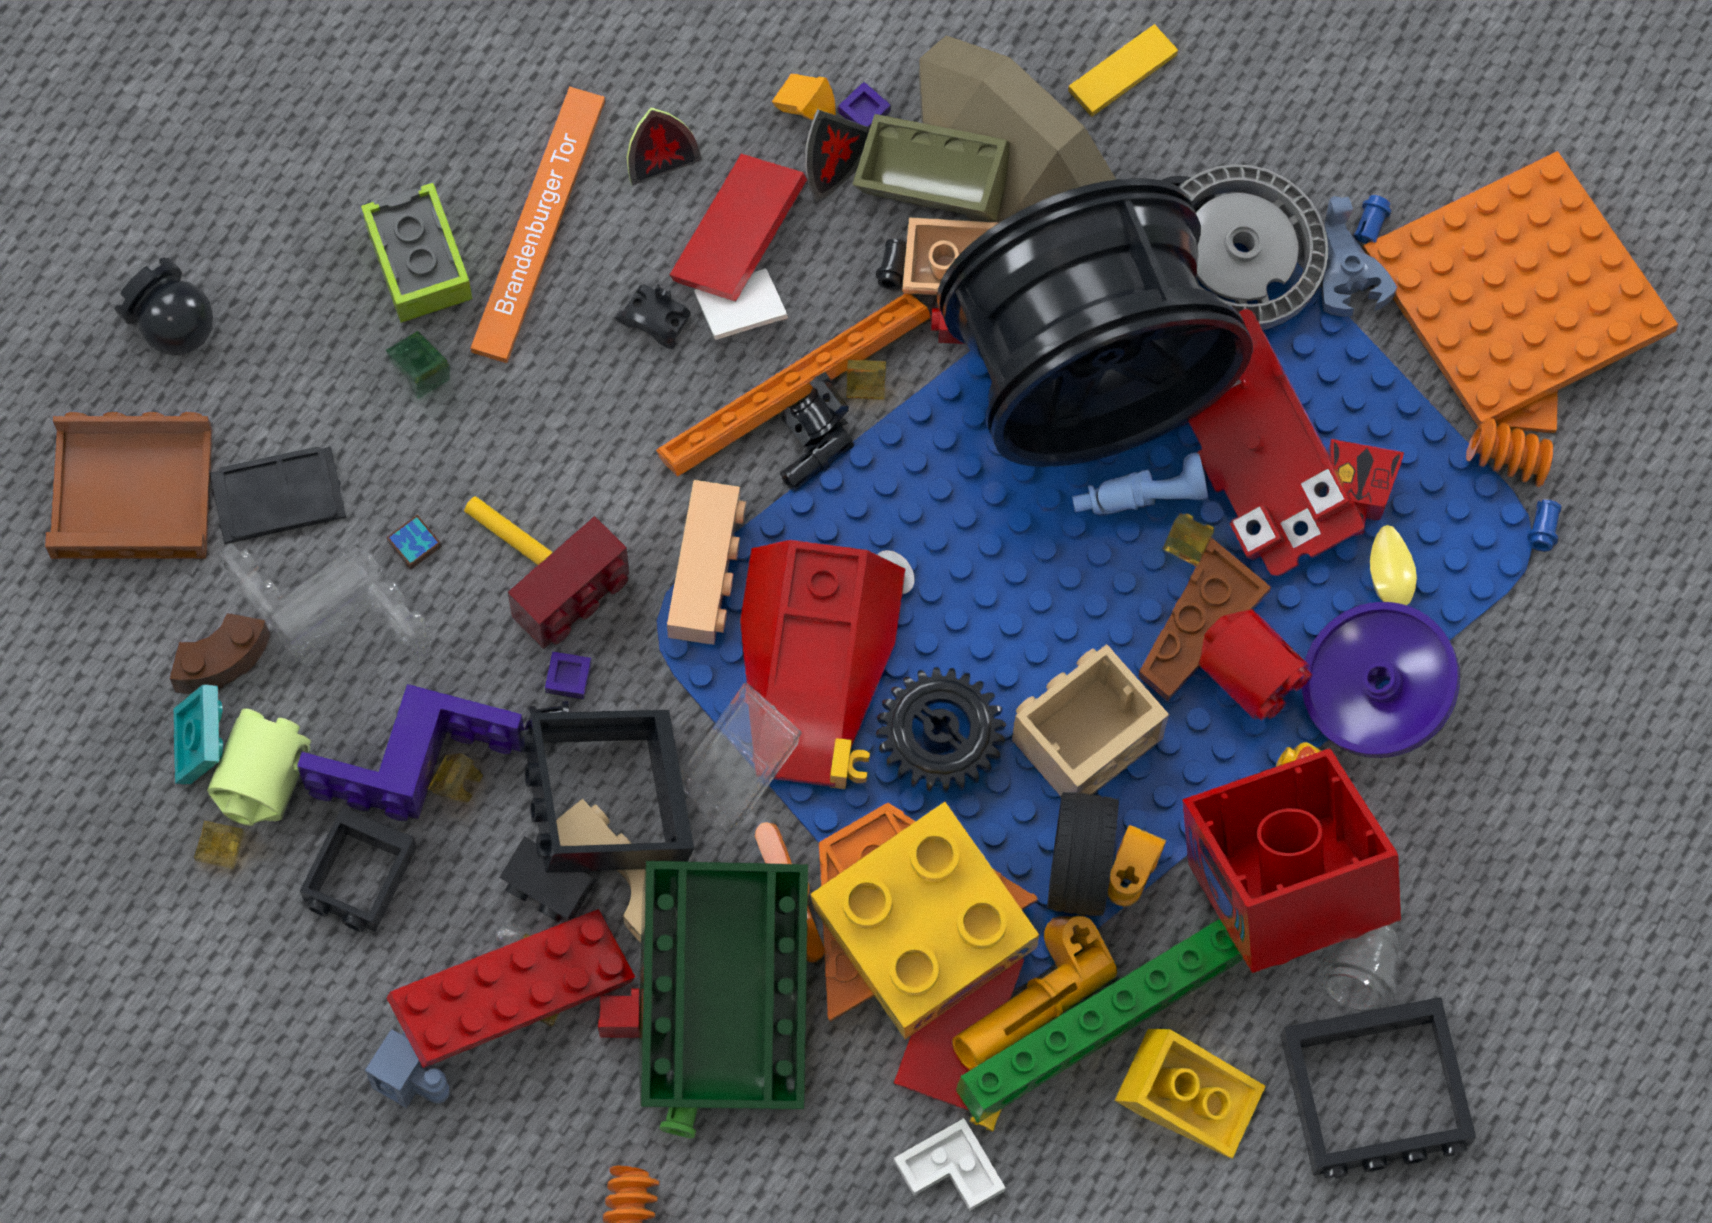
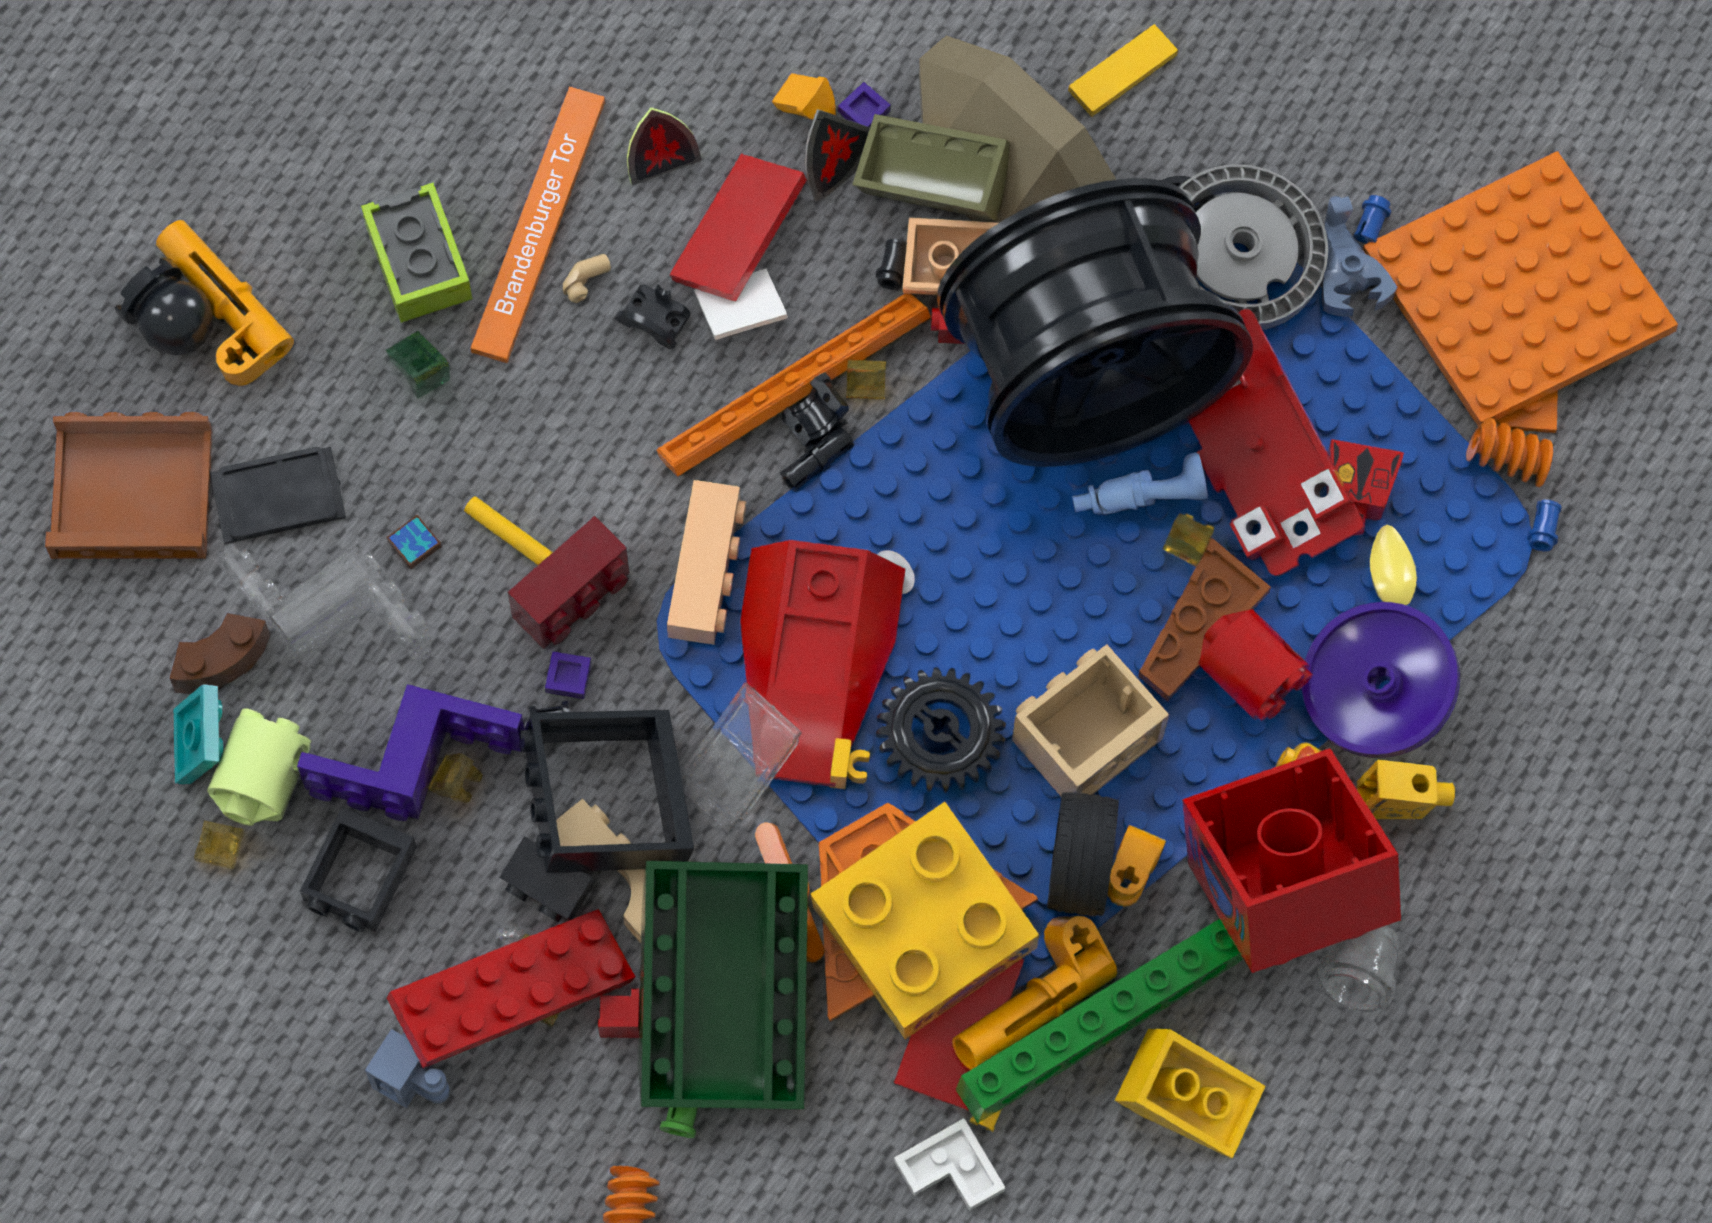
black window [1280,997,1476,1179] -> none
none -> light orange piece [156,220,294,386]
none -> tan arm [563,254,611,303]
none -> yellow torso [1357,760,1455,819]

